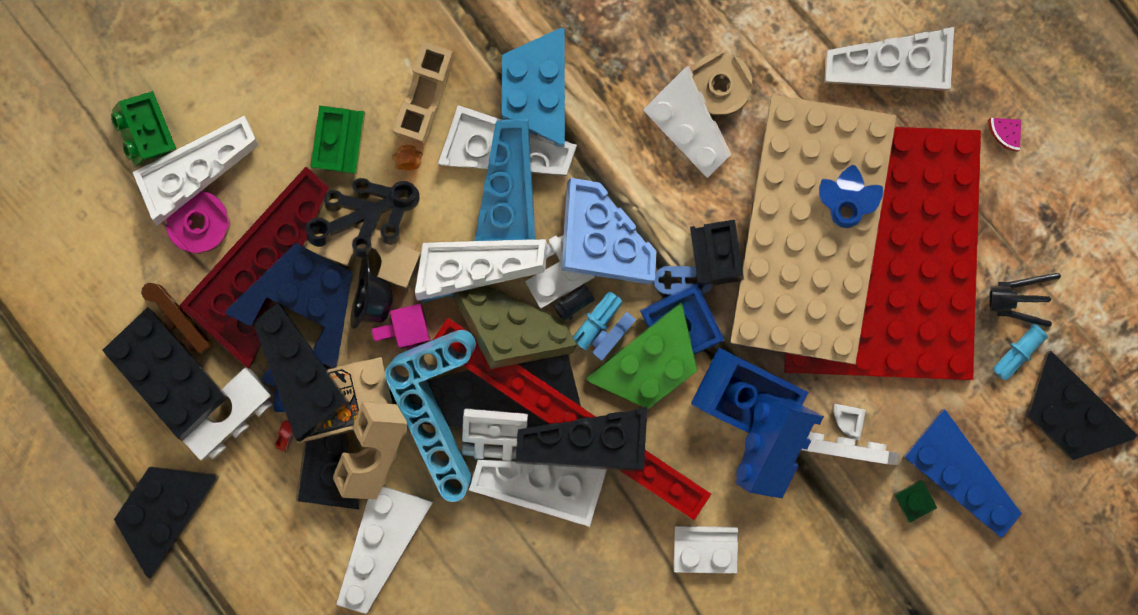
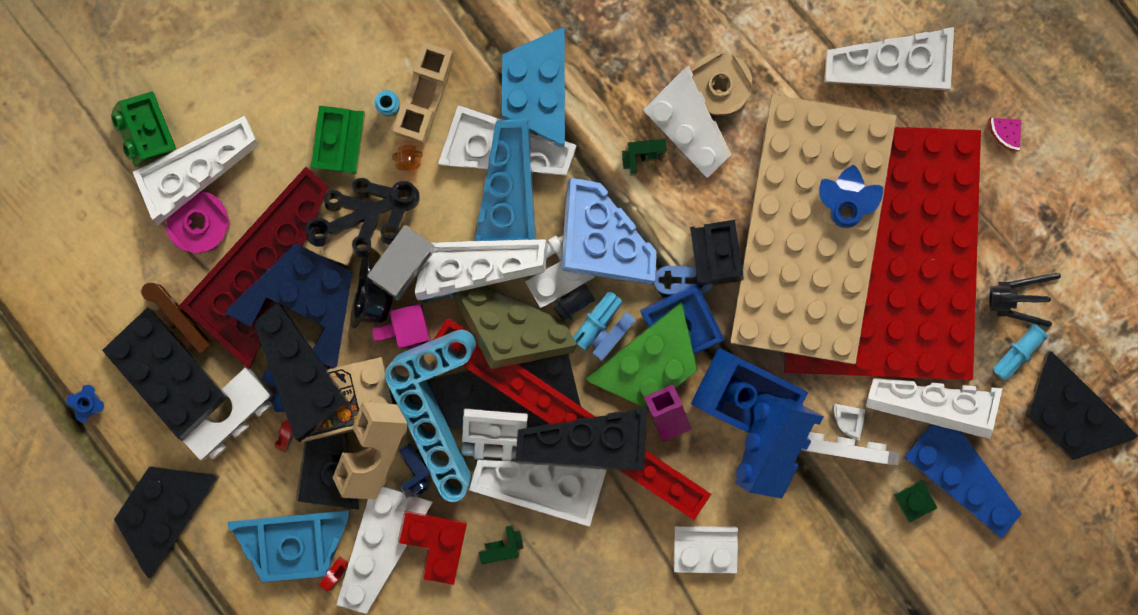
none -> blue plate [67,385,104,422]
none -> dark azure wing [228,510,350,582]
none -> red tile [319,556,349,591]
none -> light grey hinge [367,225,436,301]
none -> medium azure pin [374,90,399,117]
none -> red plate [398,510,467,585]
none -> dark blue bracket [399,443,433,498]
none -> dark green bracket [479,525,524,565]
none -> dark green bracket [622,139,667,176]
none -> magenta brick [644,385,692,442]
none -> white wing [866,378,1003,439]

